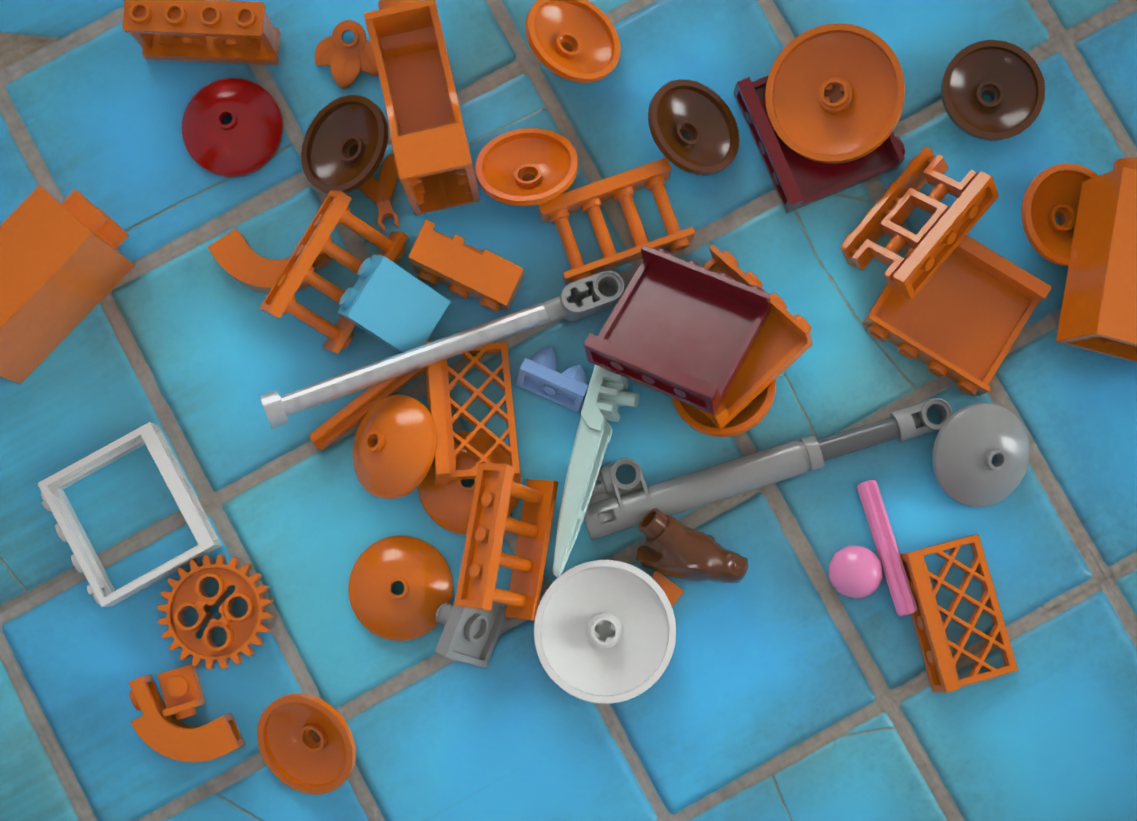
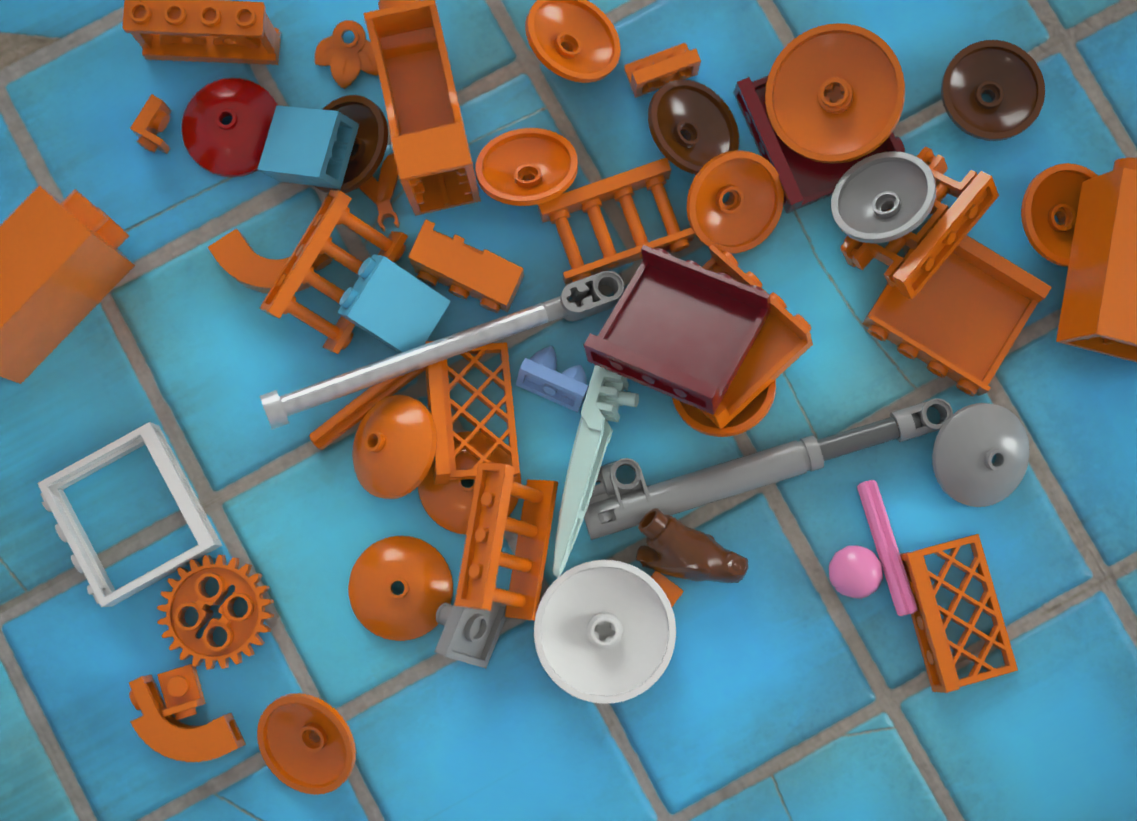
none -> orange bracket [130,94,171,154]
none -> medium azure brick [257,105,359,189]
none -> orange bracket [624,43,701,98]
none -> orange dish [687,150,784,254]
none -> light grey dish [831,151,937,243]

